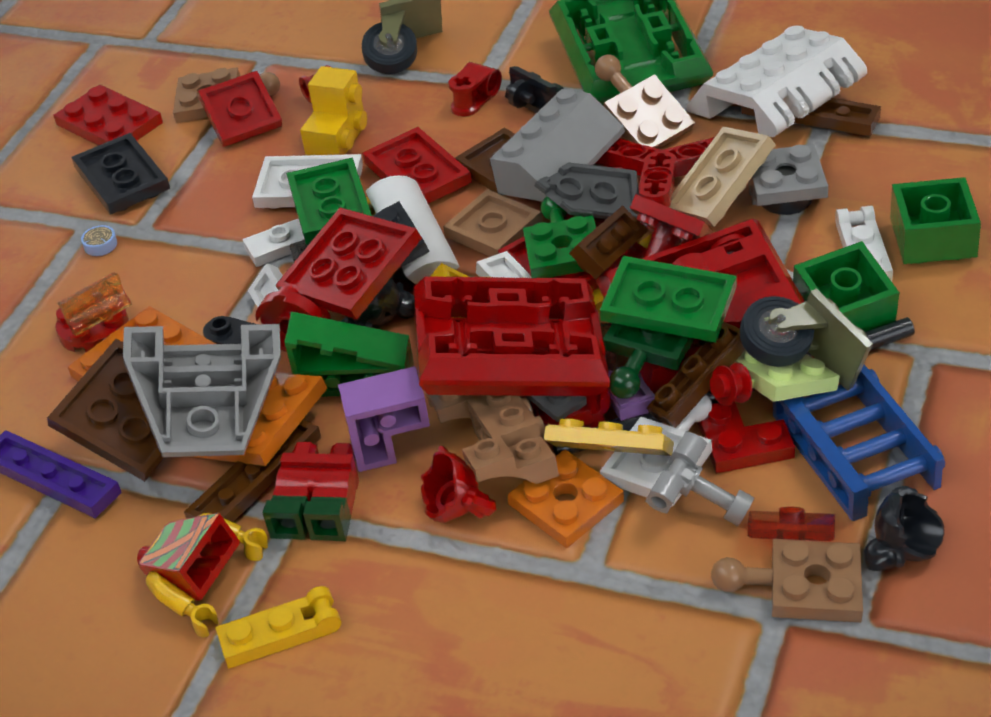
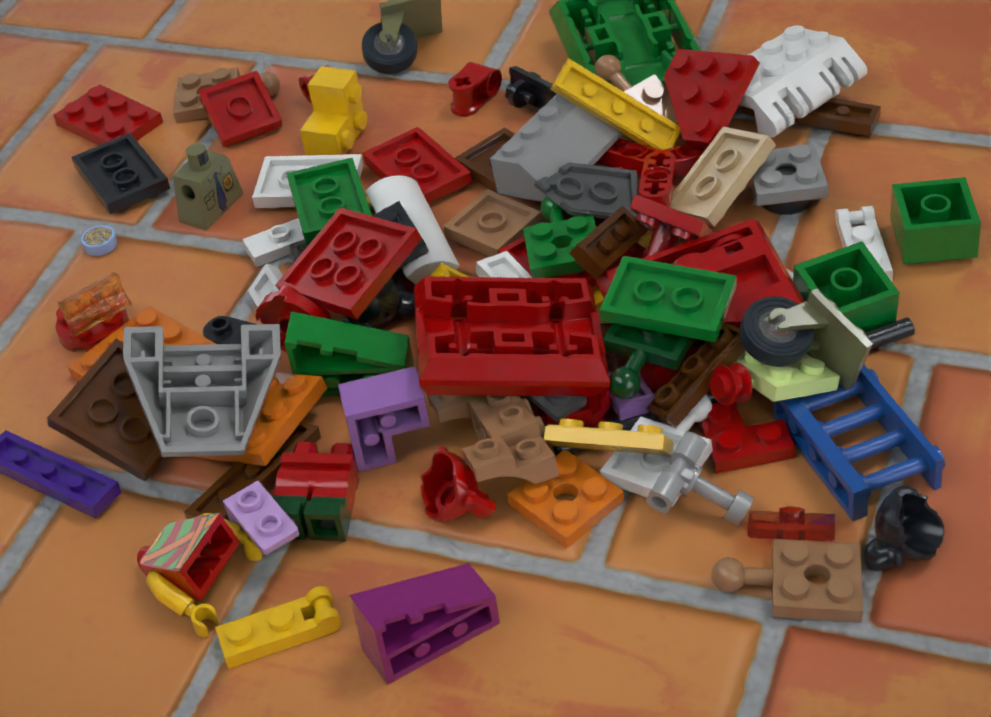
none -> olive torso [173,143,243,231]
none -> lavender bracket [223,481,299,555]
none -> magenta wedge [349,563,500,685]
none -> yellow tile [550,58,681,150]
none -> red plate [664,49,760,149]

